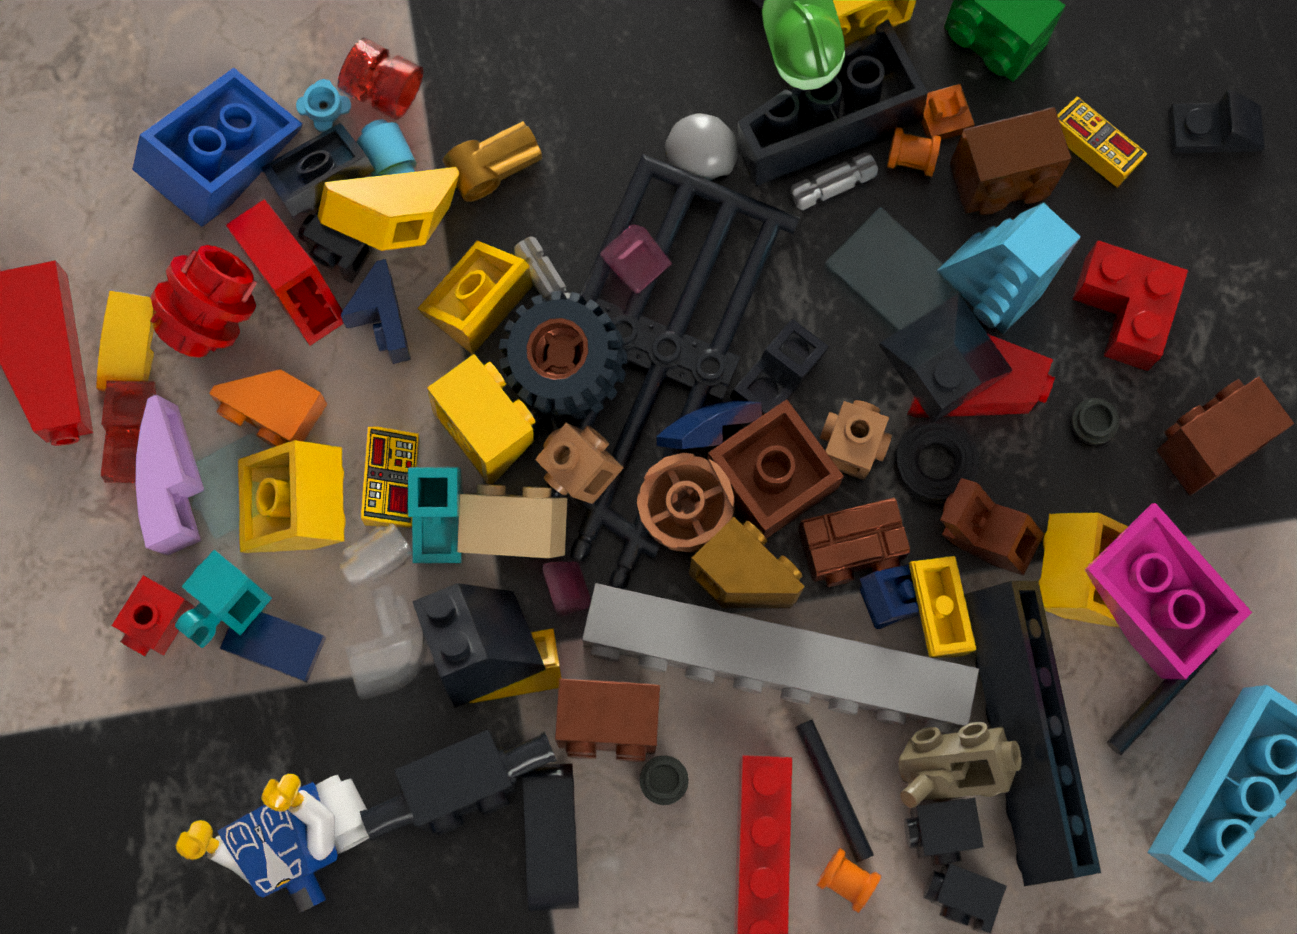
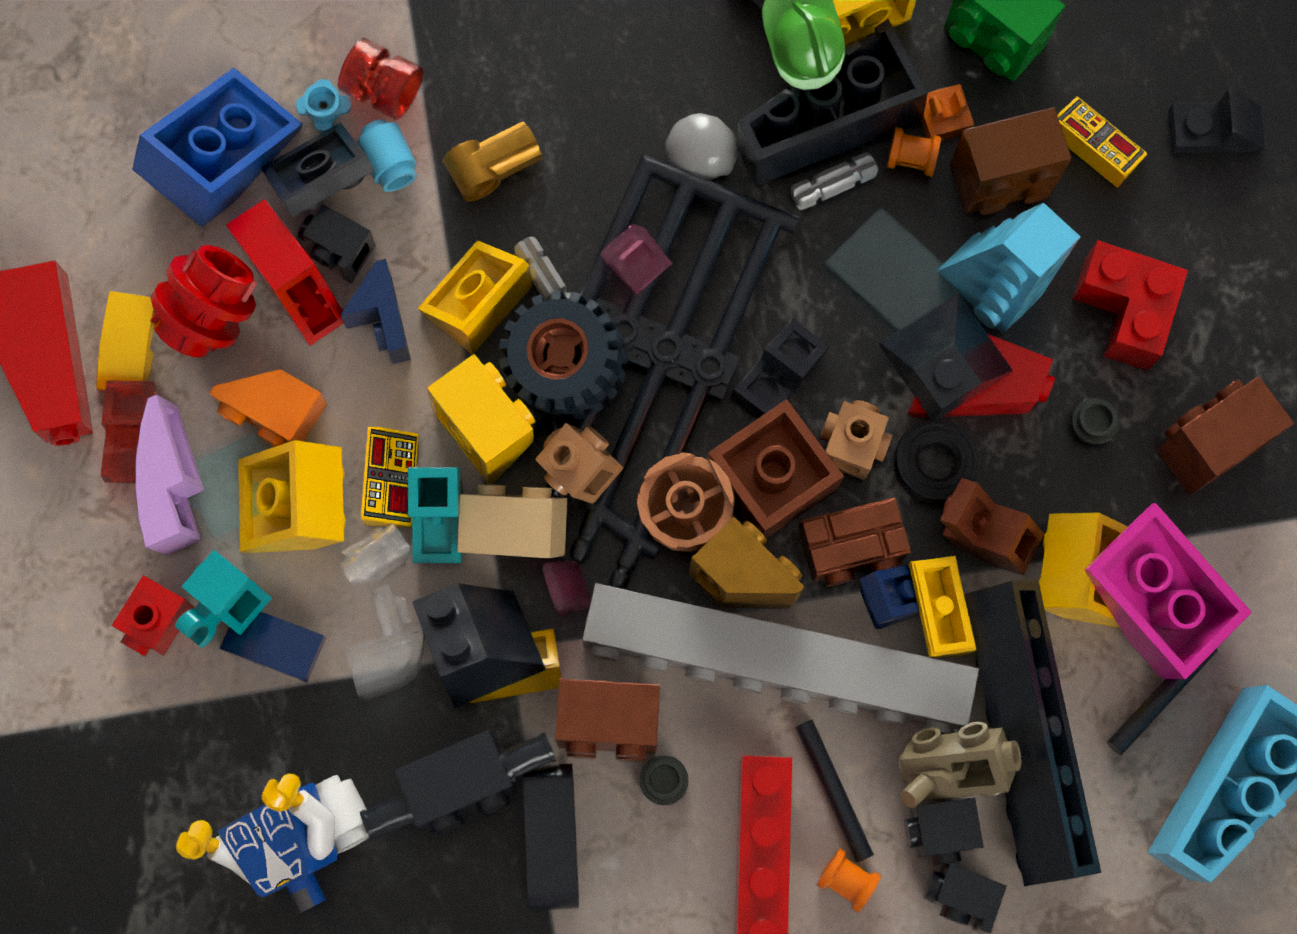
yellow slope [318,167,459,251] -> none
dark blue slope [656,400,762,449] -> none

